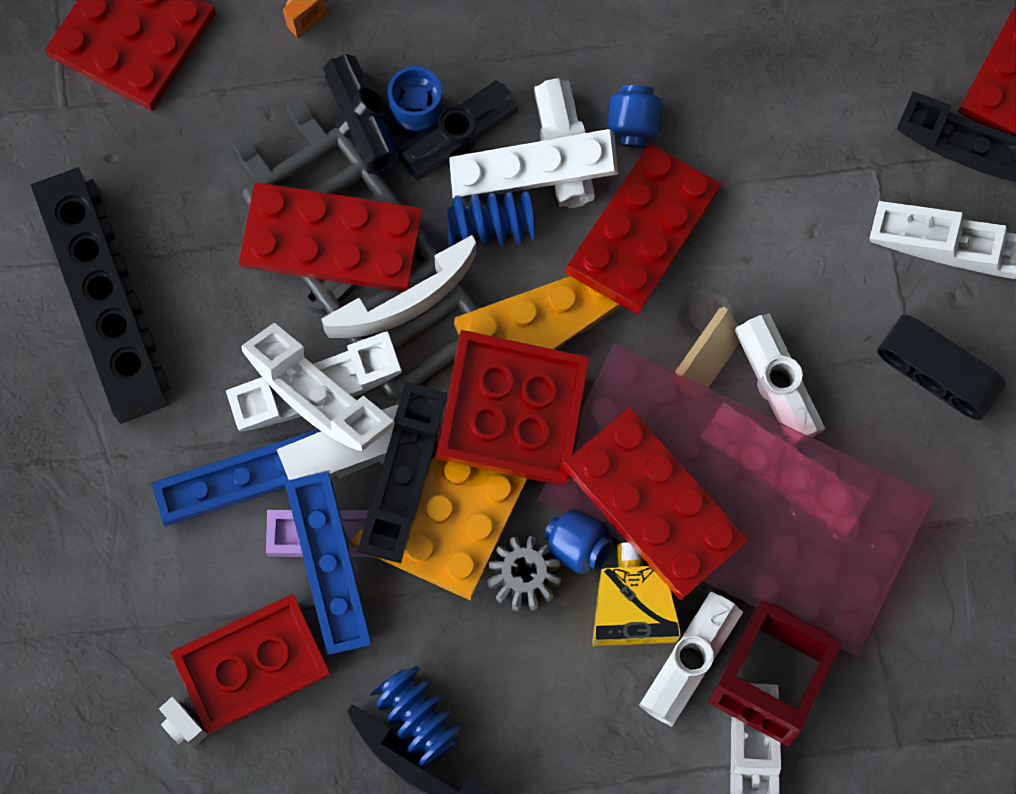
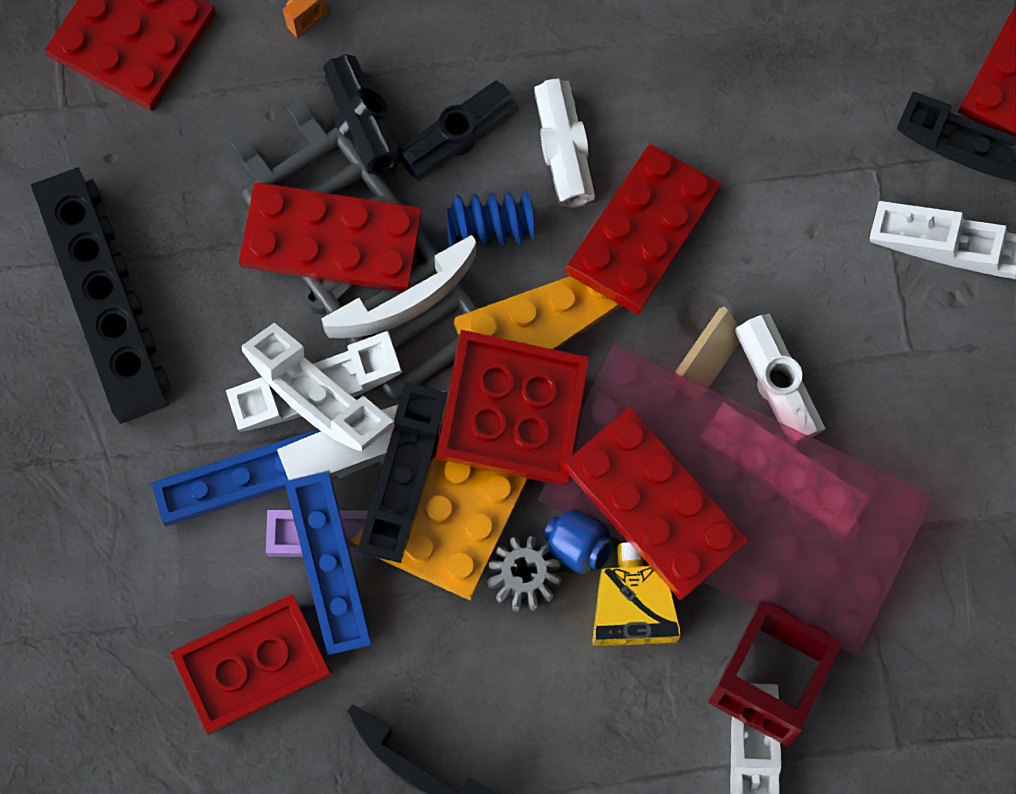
white plate [159,696,208,747] -> none
blue piece [369,665,462,769] -> none
blue wheel [387,66,443,139] -> none
white plate [449,129,618,200] -> none
blue head [607,85,663,148] -> none
white piece [639,592,743,727] -> none
black beam [877,315,1006,420] -> none

